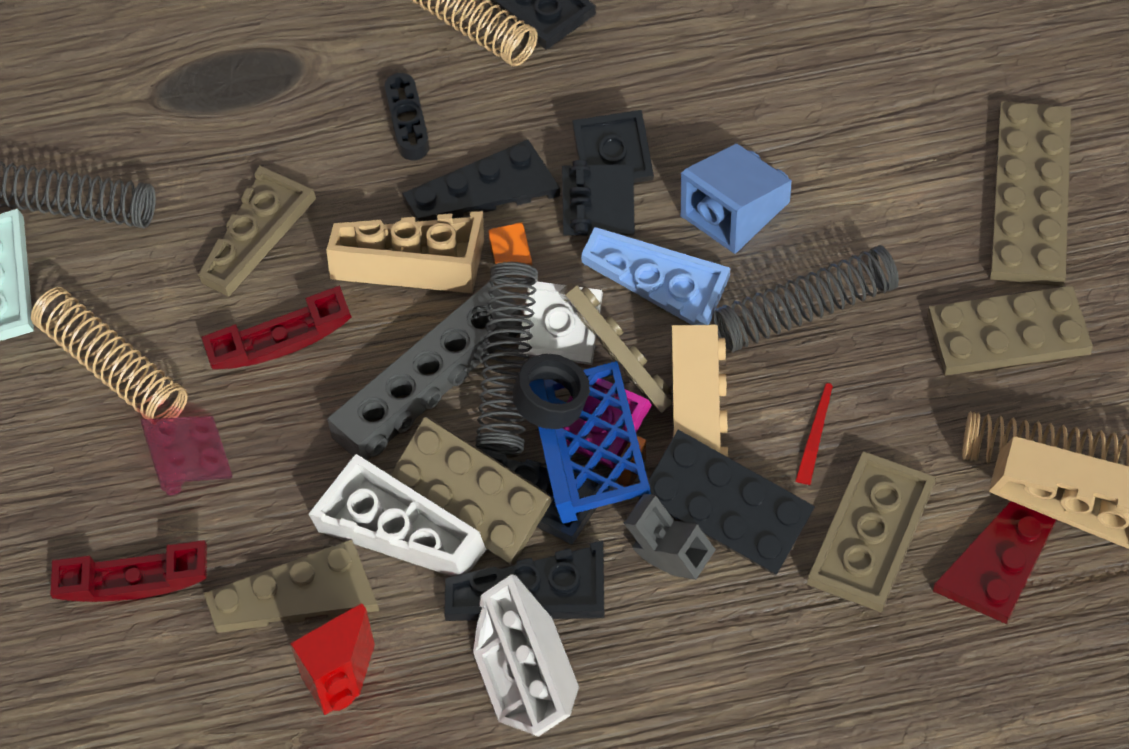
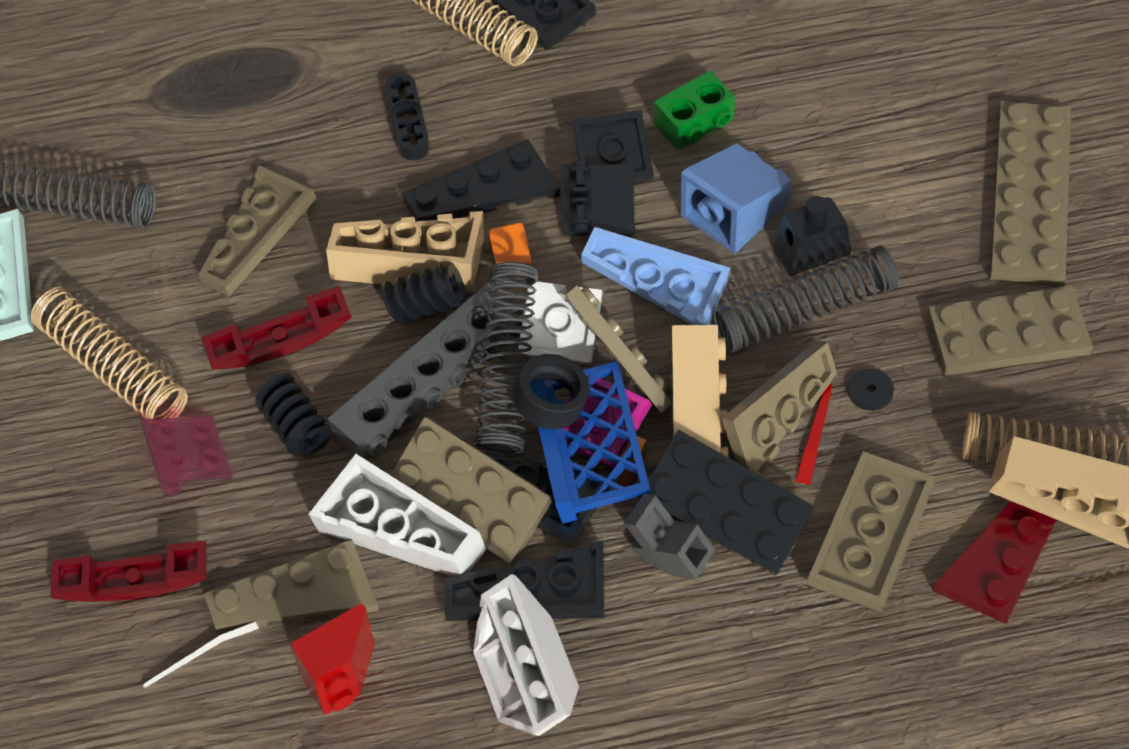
none -> white sticker [143,622,259,687]
none -> black piece [255,373,332,457]
none -> black piece [381,263,466,324]
none -> green brick [654,70,735,150]
none -> dark tan wing [722,340,837,476]
none -> black torso [774,196,851,277]
none -> black wheel [848,369,894,411]

